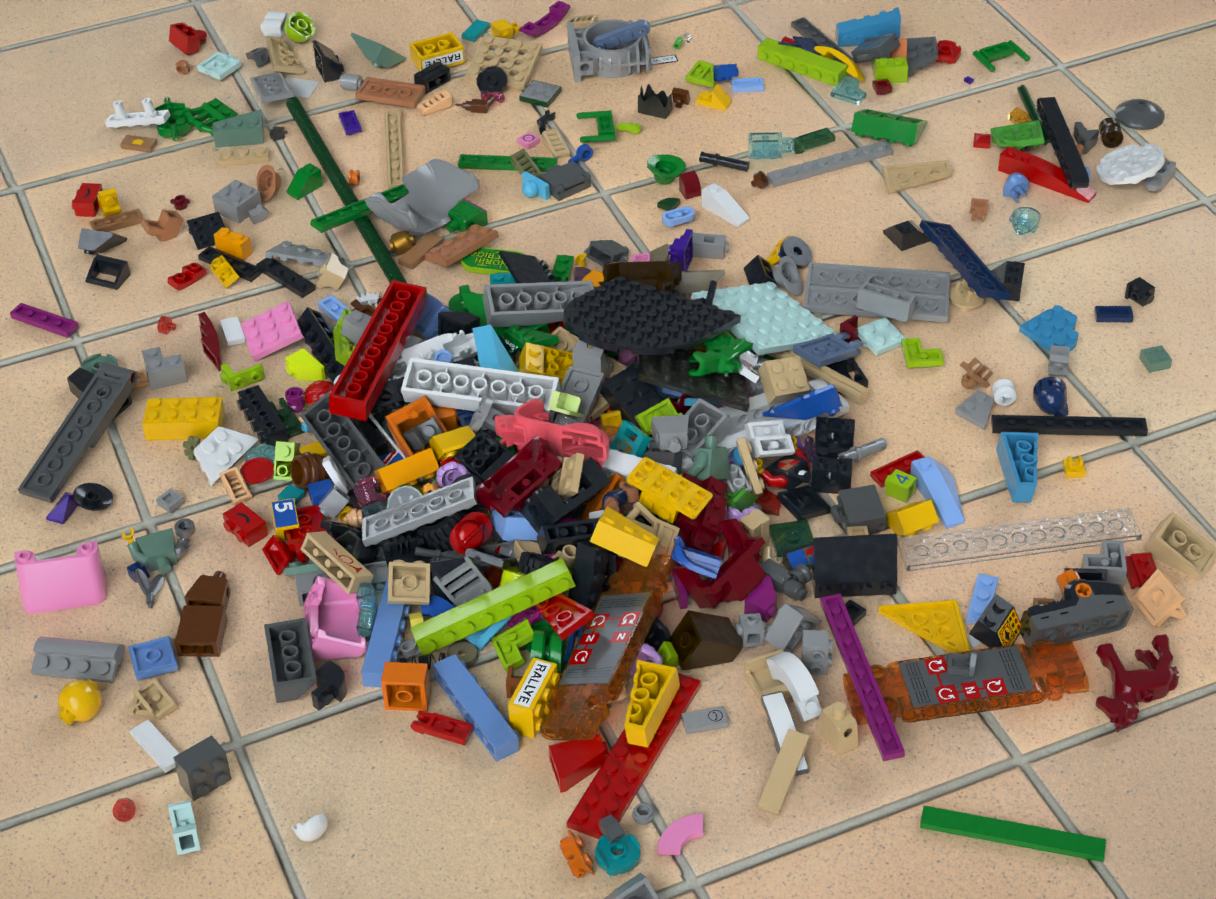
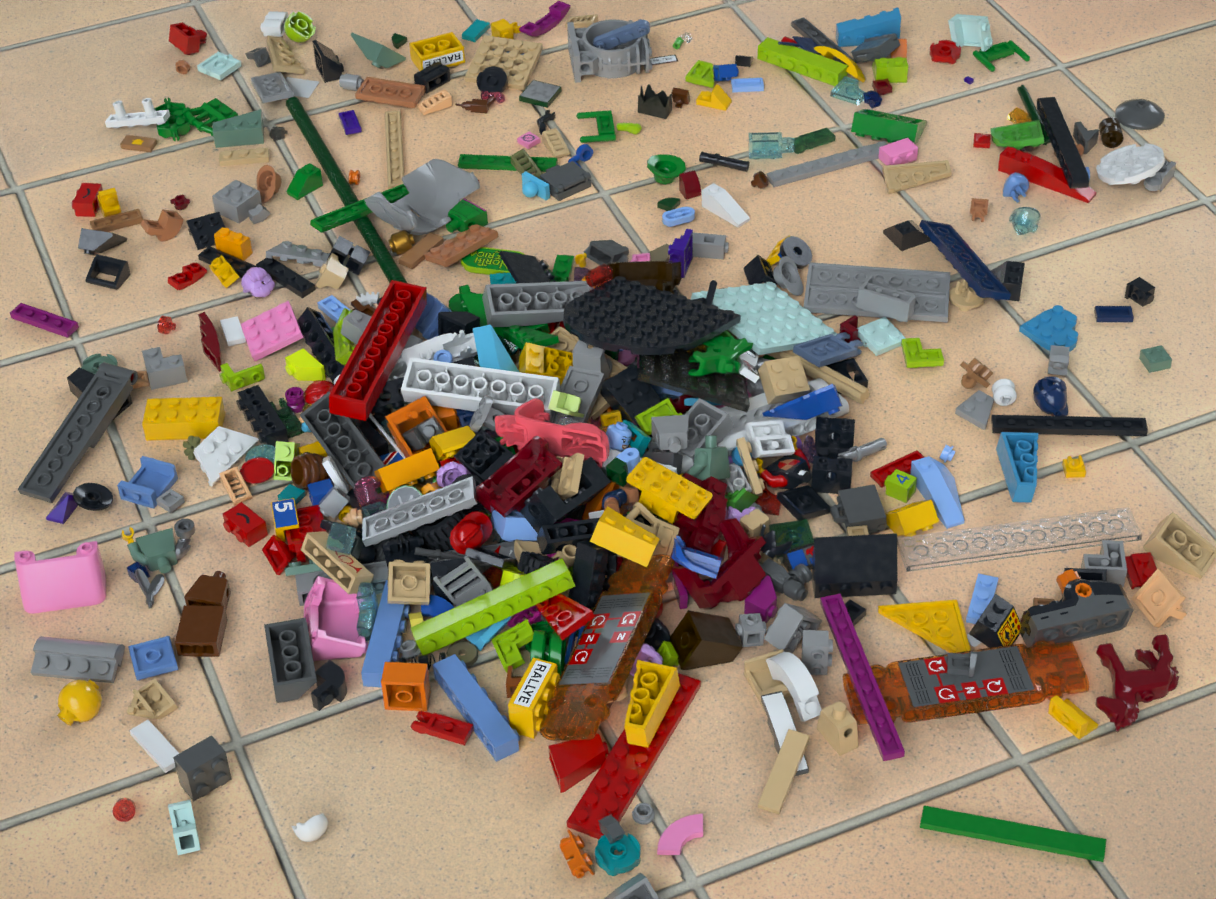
dark tan wedge [674,270,725,296] -> none
light grey tile [682,706,729,734] -> none
dark grey wing [906,37,939,77] -> none
none -> medium blue panel [117,456,178,509]
none -> lavender hair [241,267,275,297]
none -> clear light blue panel [326,522,356,555]
none -> piece [327,236,370,275]
none -> dark green tile [392,33,407,49]
none -> clear red brick [585,264,613,287]
none -> light blue head [606,422,632,452]
none -> leg [606,448,641,487]
none -> black slope [735,55,753,67]
none -> black piece [759,524,792,559]
none -> clear blue piece [863,90,882,109]
none -> bright pink brick [878,138,918,166]
none -> light blue plate [939,445,956,463]
none -> light aqua panel [948,14,993,51]
none -> yellow panel [1048,695,1098,740]

